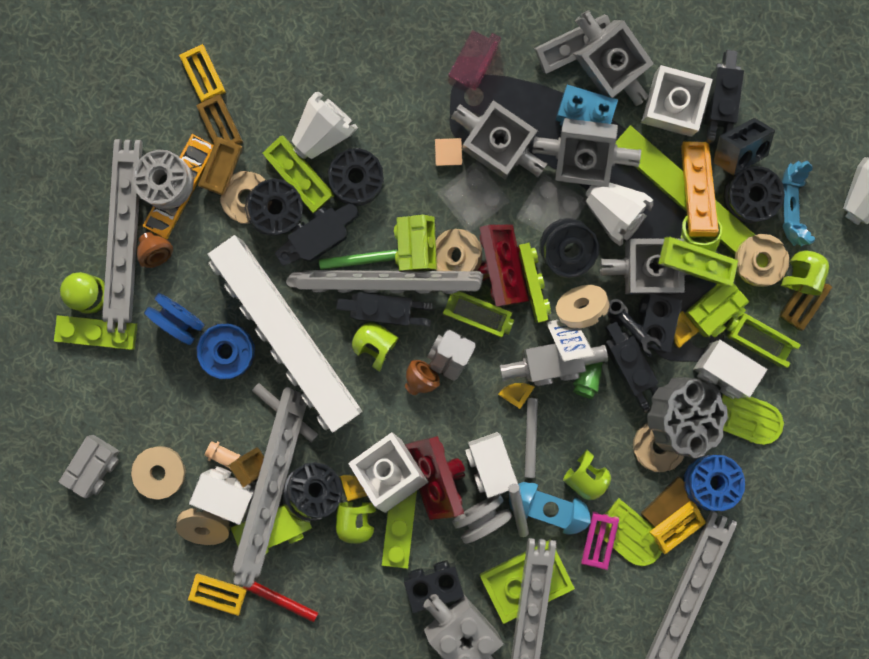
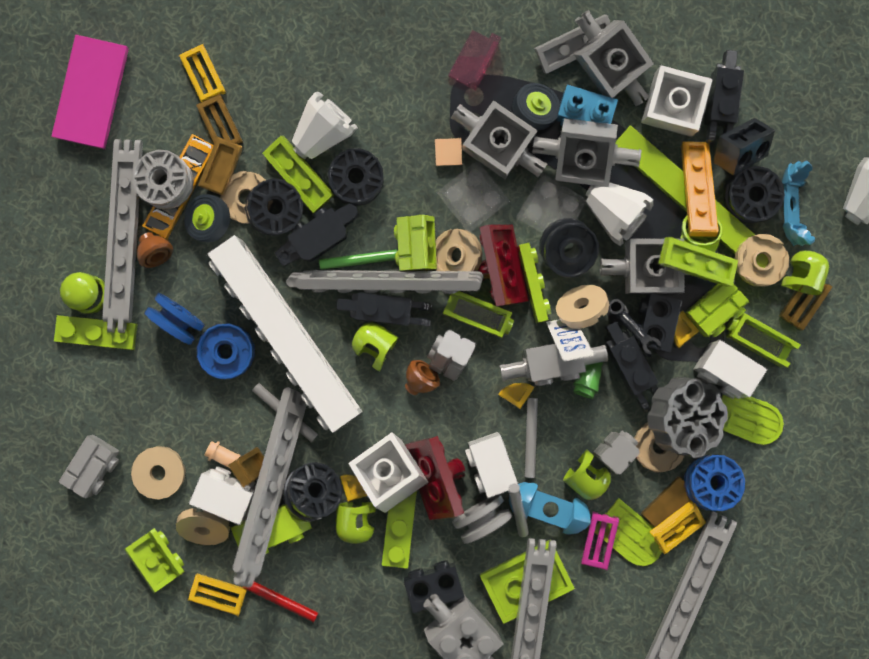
none -> dark pink tile [51,35,129,150]
none -> lime bracket [124,528,184,593]
none -> black wheel [184,194,230,242]
none -> black wheel [513,83,560,130]
none -> light grey brick [593,431,640,474]

